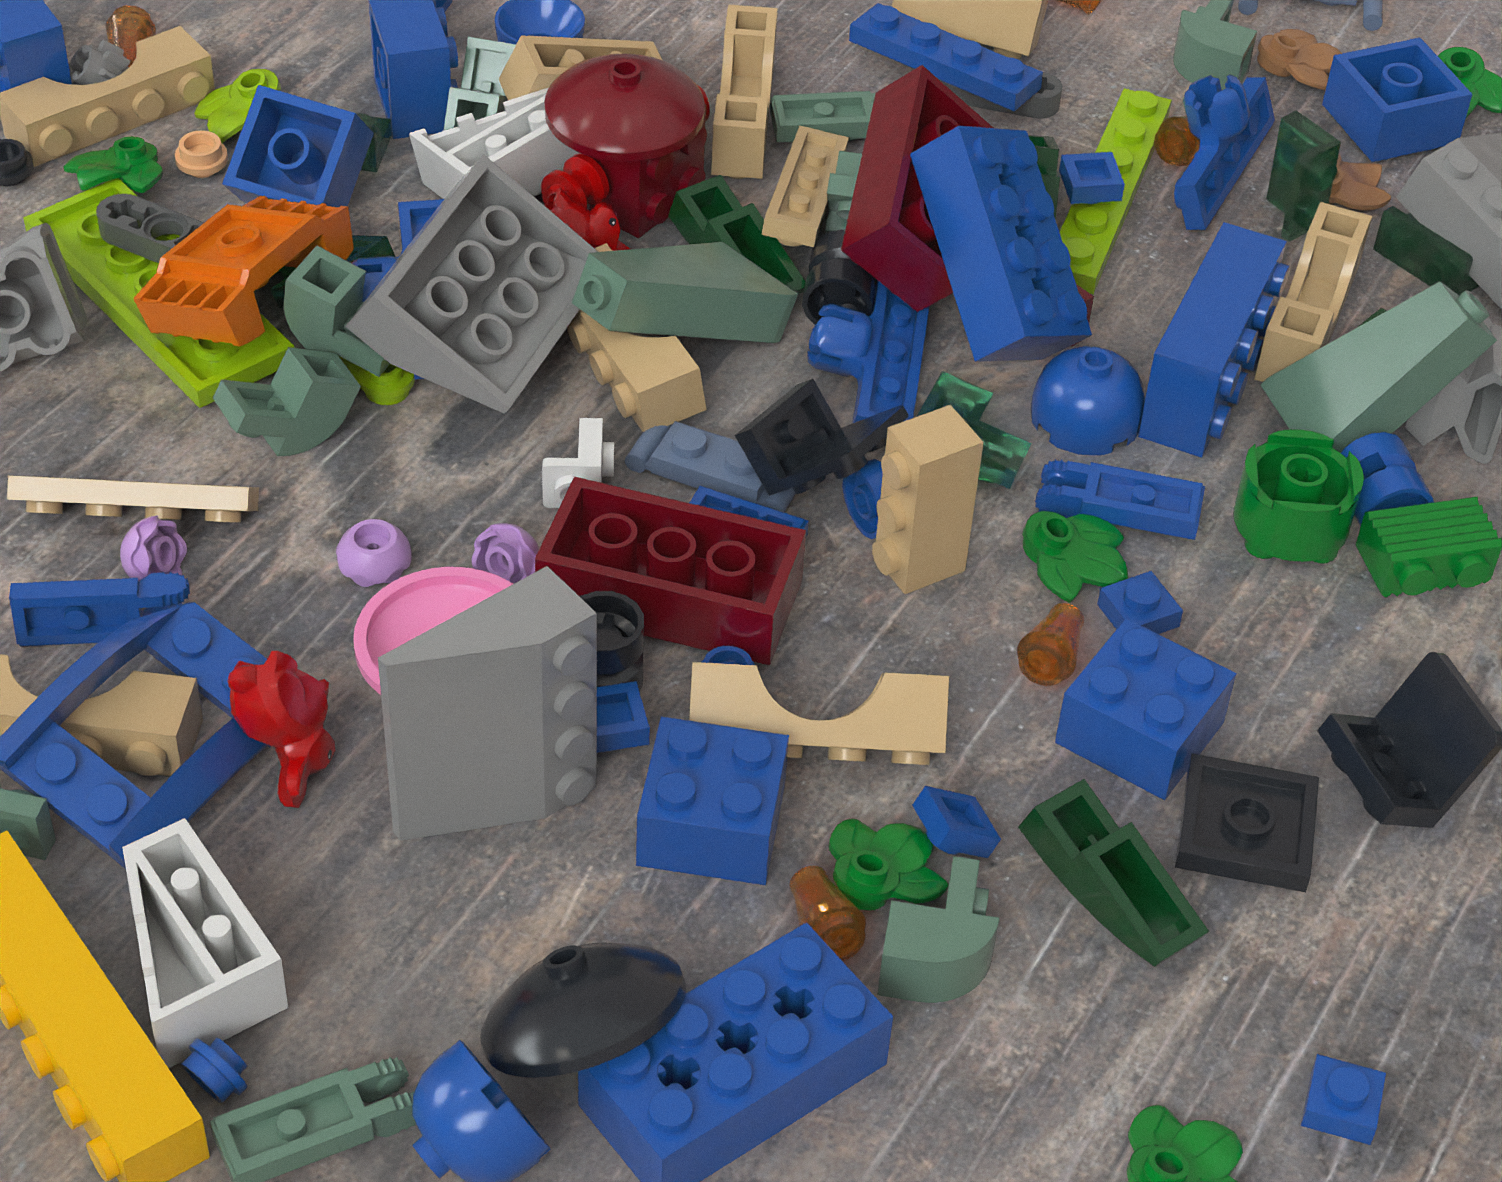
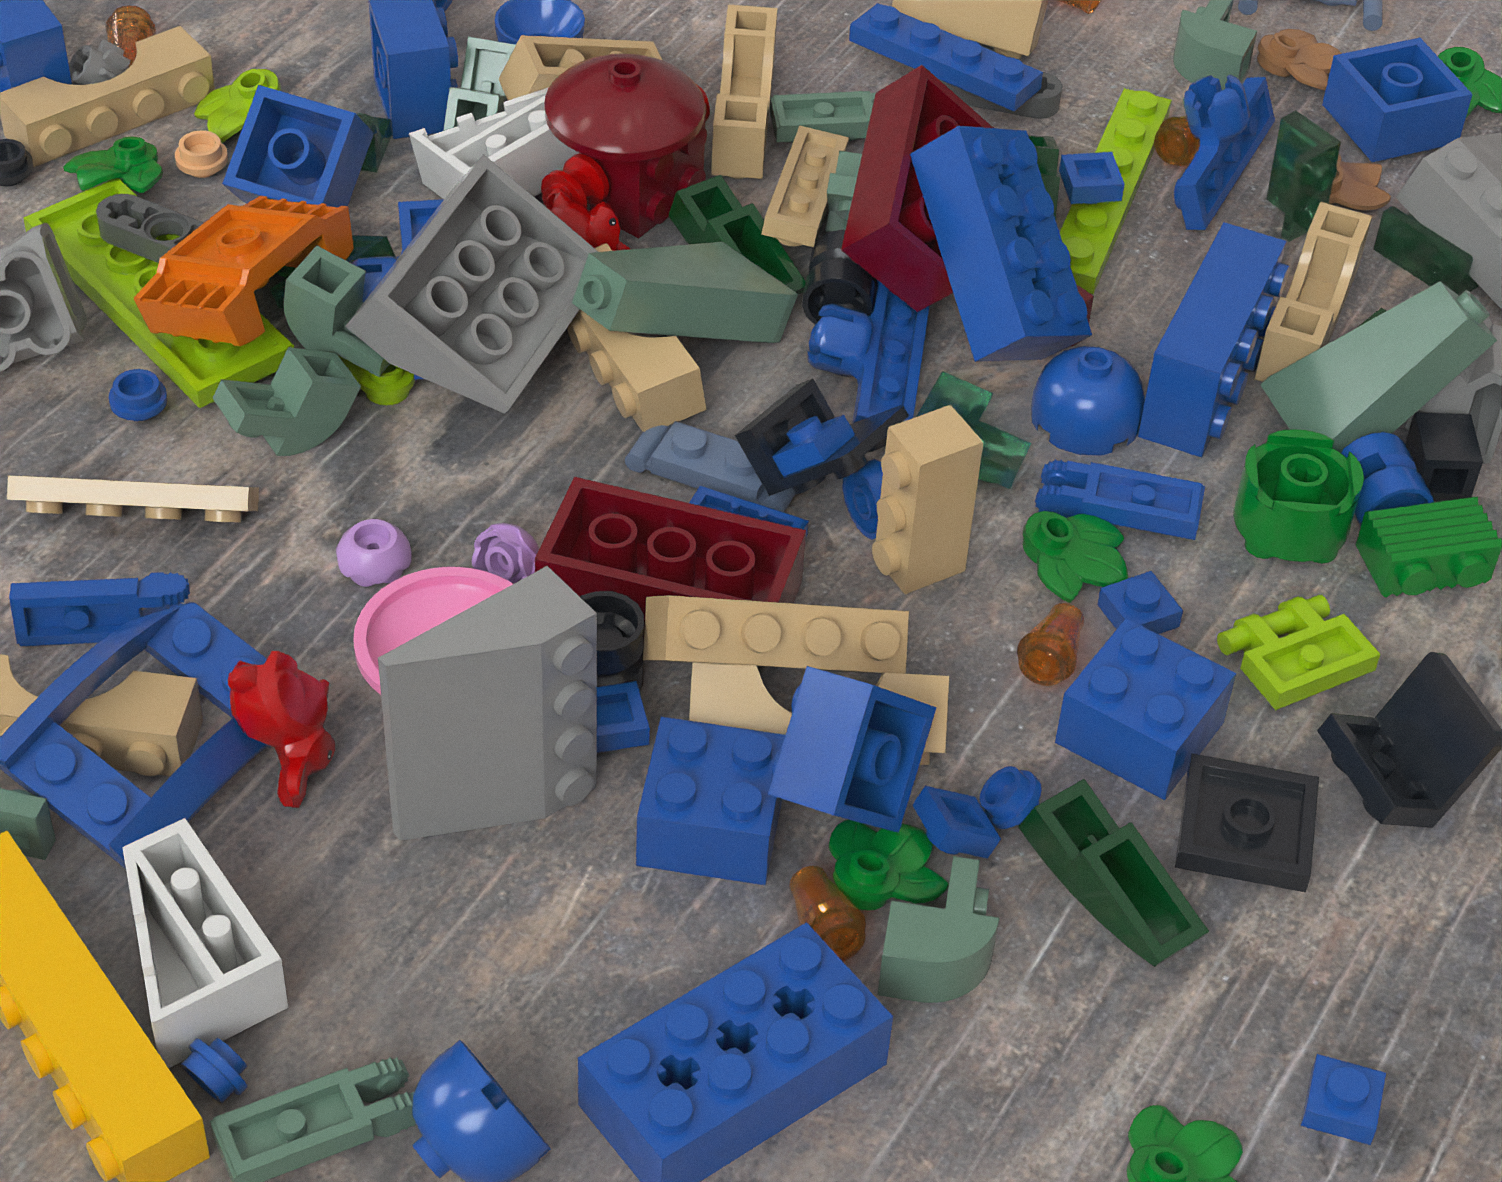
lavender plate [120,515,187,581] -> none
black dish [480,942,686,1078] -> none
white bracket [542,418,614,508] -> none
none -> blue plate [109,369,168,421]
none -> tan arch [643,595,909,674]
none -> blue brick [768,666,937,833]
none -> blue plate [772,415,855,477]
none -> blue plate [980,766,1042,829]
none -> lime plate [1217,594,1381,710]
none -> black brick [1405,412,1483,502]

